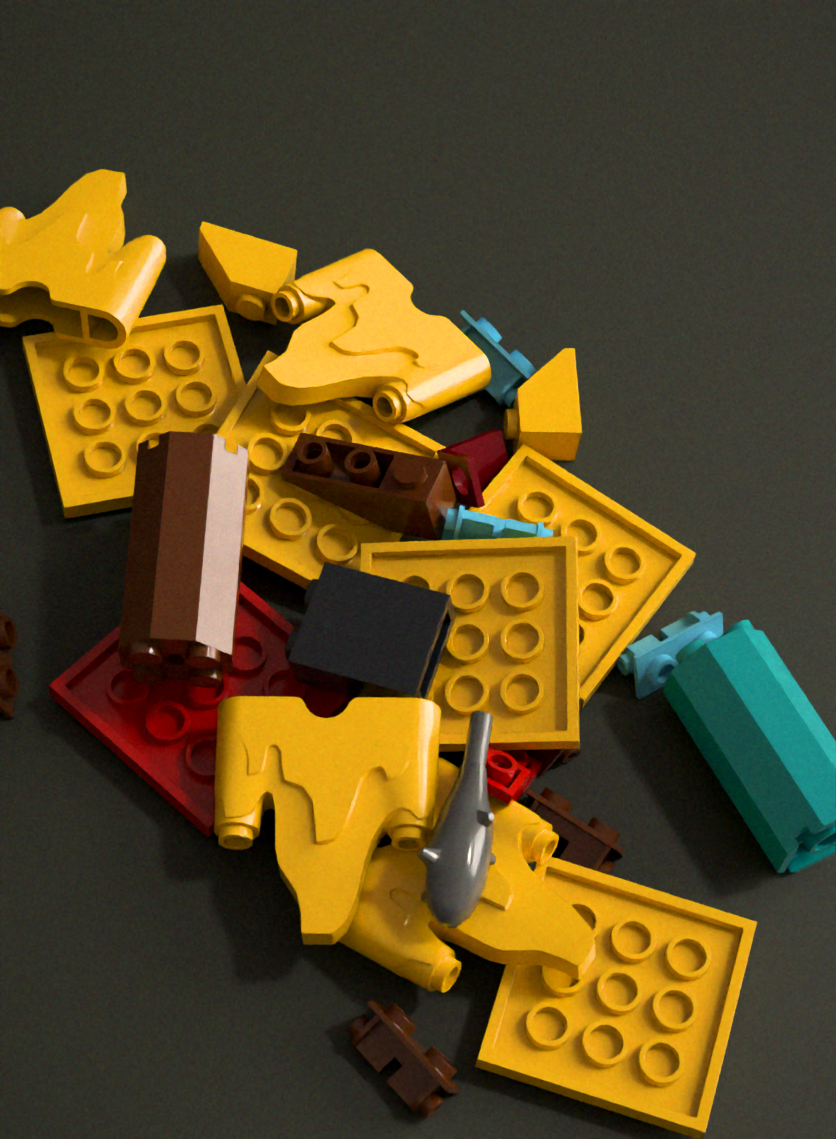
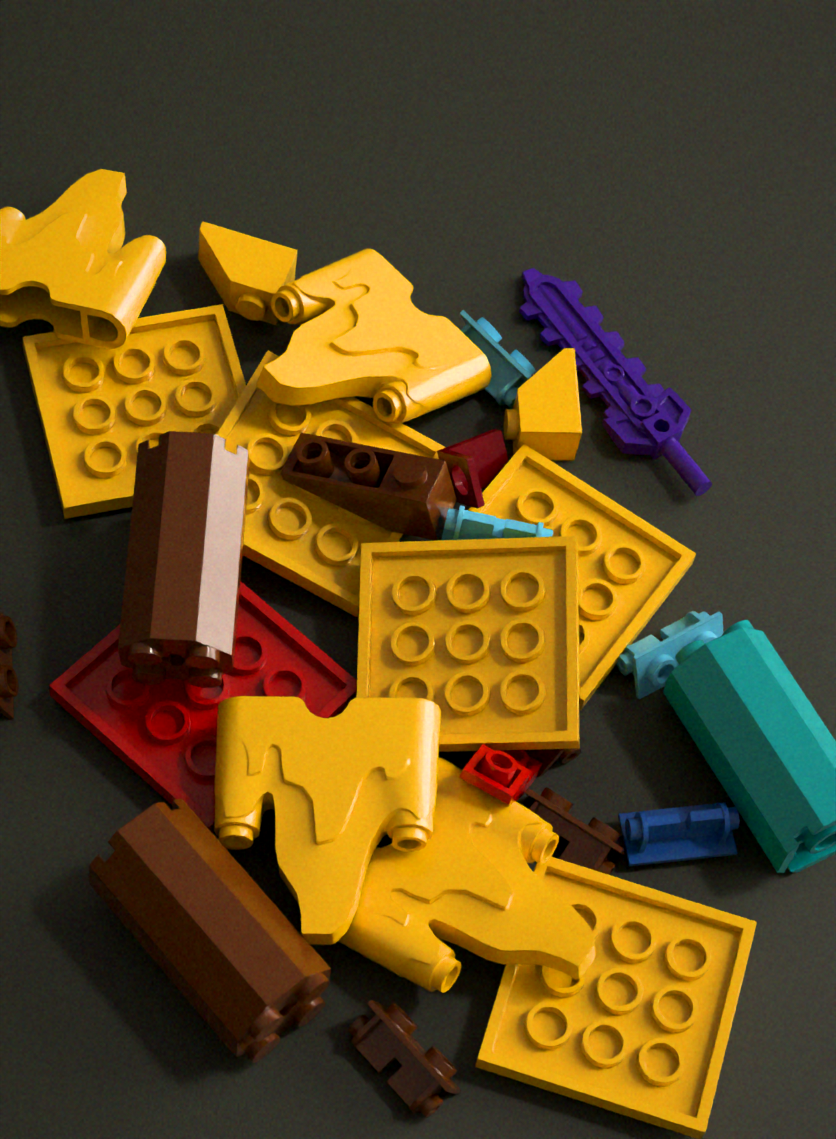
black brick [285,562,456,700] -> none
dark grey piece [418,711,496,929] -> none
none -> reddish brown brick [89,799,331,1062]
none -> dark purple bar [519,268,712,496]
none -> blue hinge [618,802,739,867]

